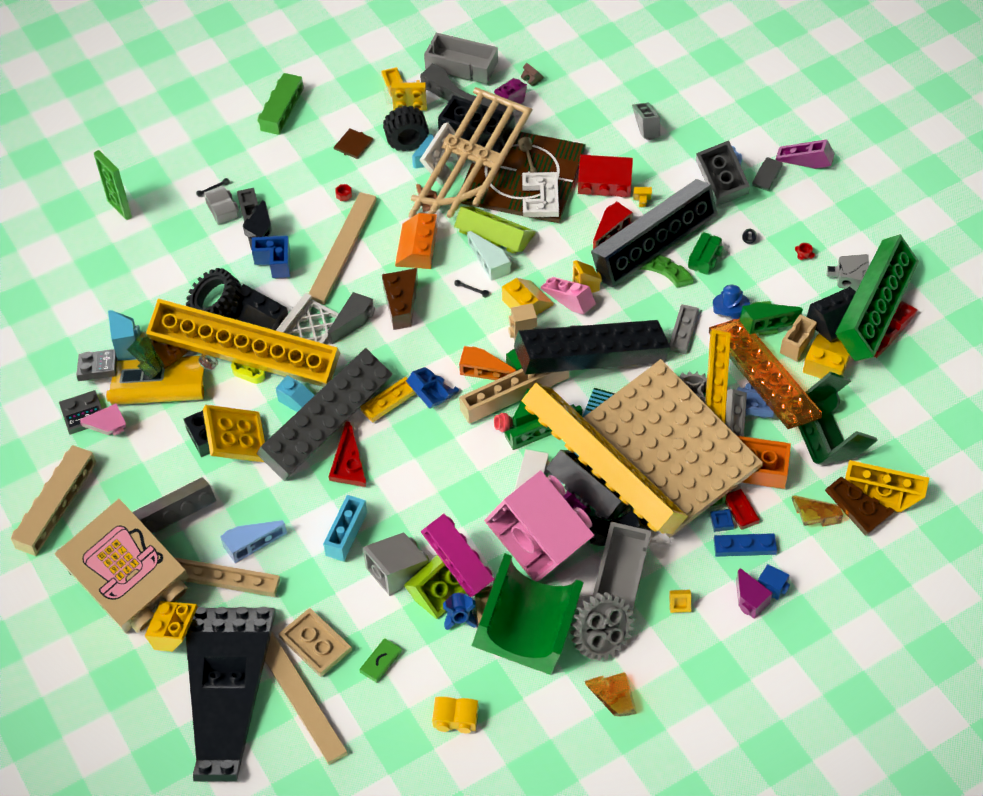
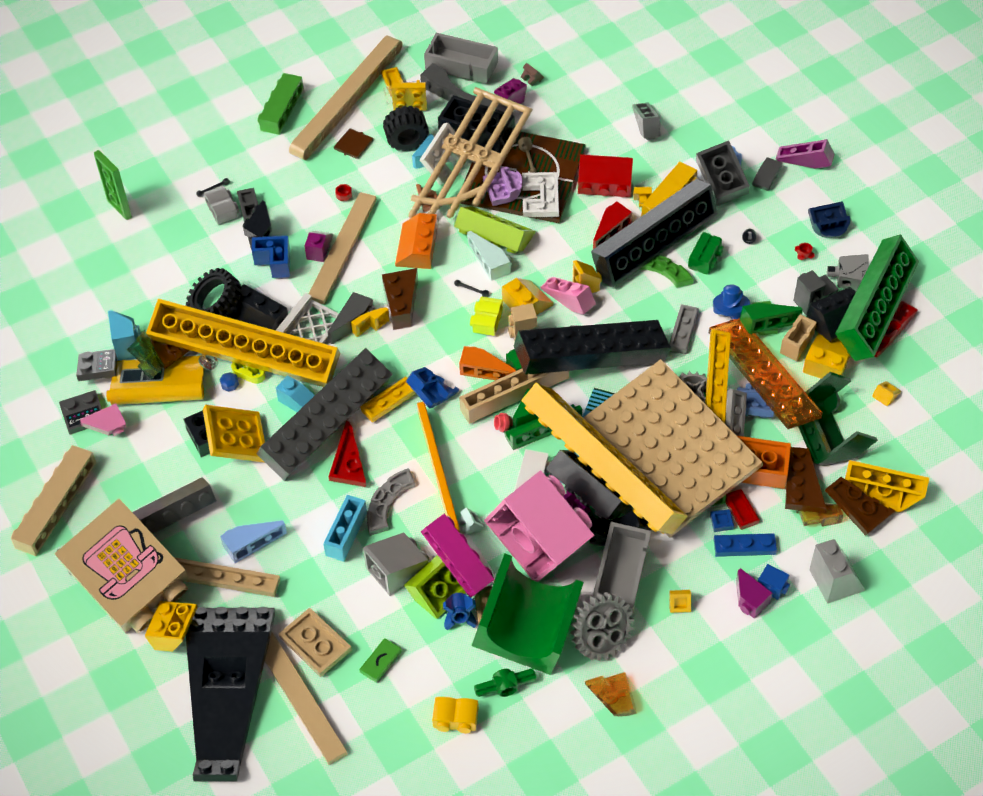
none -> blue tile [219,372,239,392]
none -> tan beam [289,35,403,160]
none -> magenta slope [304,231,333,262]
none -> yellow slope [351,307,390,337]
none -> light grey tile [367,468,415,536]
none -> light orange tile [417,401,460,533]
none -> light aqua tile [457,507,484,534]
none -> neon yellow brick [470,296,503,336]
none -> green axle [474,668,536,697]
none -> lavender slope [483,167,522,206]
none -> yellow brick [641,161,698,216]
none -> reddish brown wing [785,447,826,513]
none -> dark grey brick [793,270,839,315]
none -> dark blue slope [807,201,850,238]
none -> light grey slope [809,539,865,604]
none -> yellow slope [872,381,901,406]

